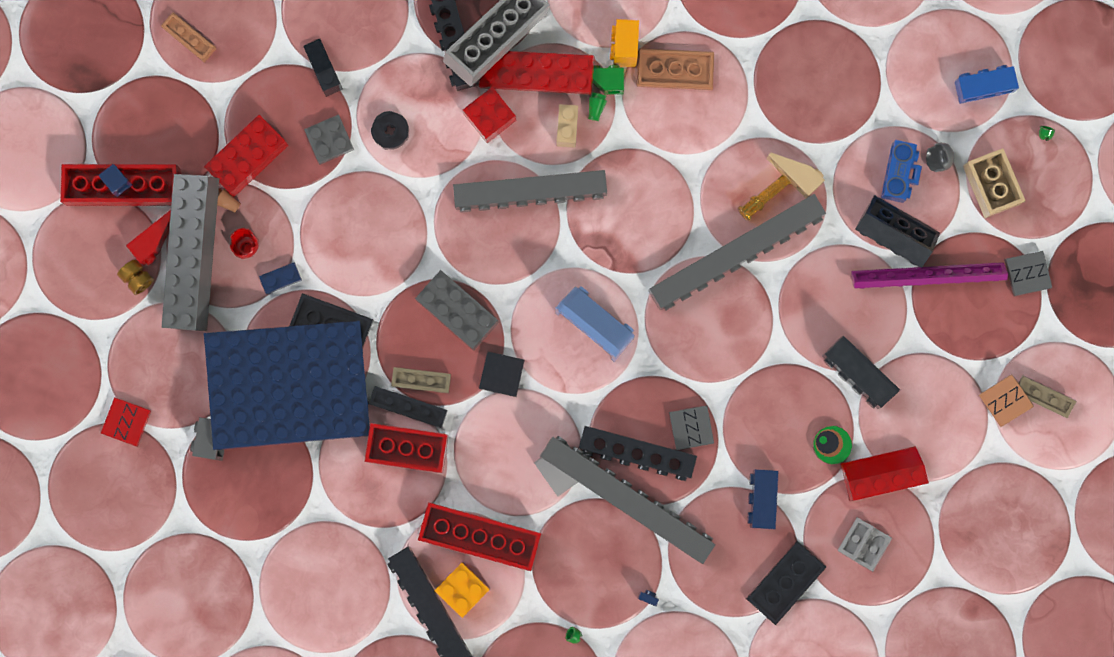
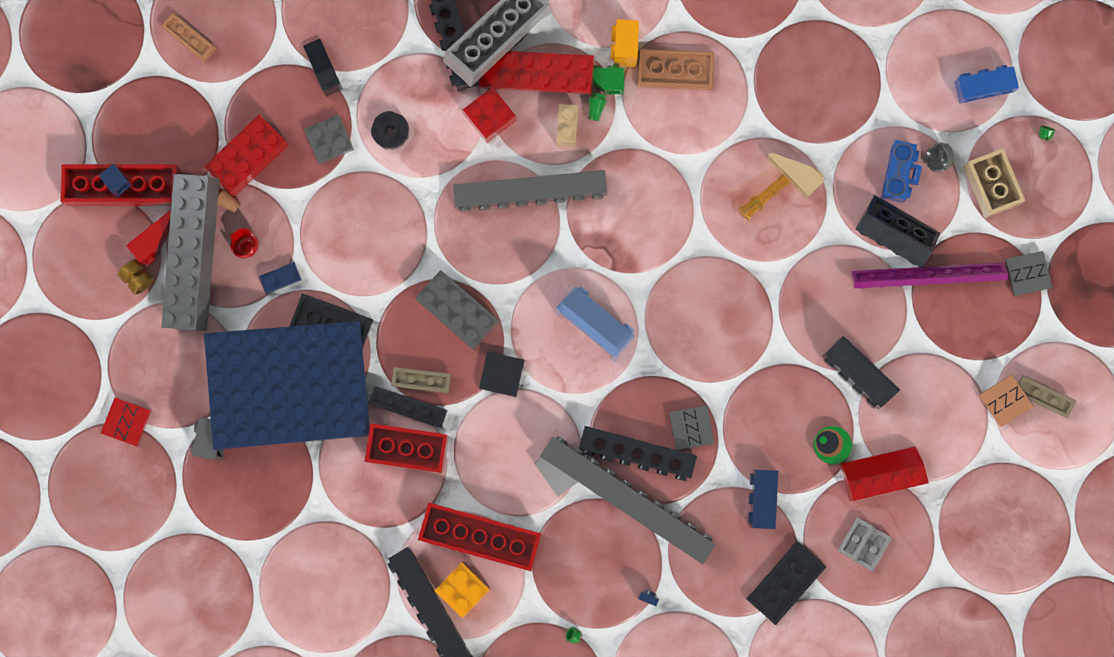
dark grey brick [649,194,826,311] -> none

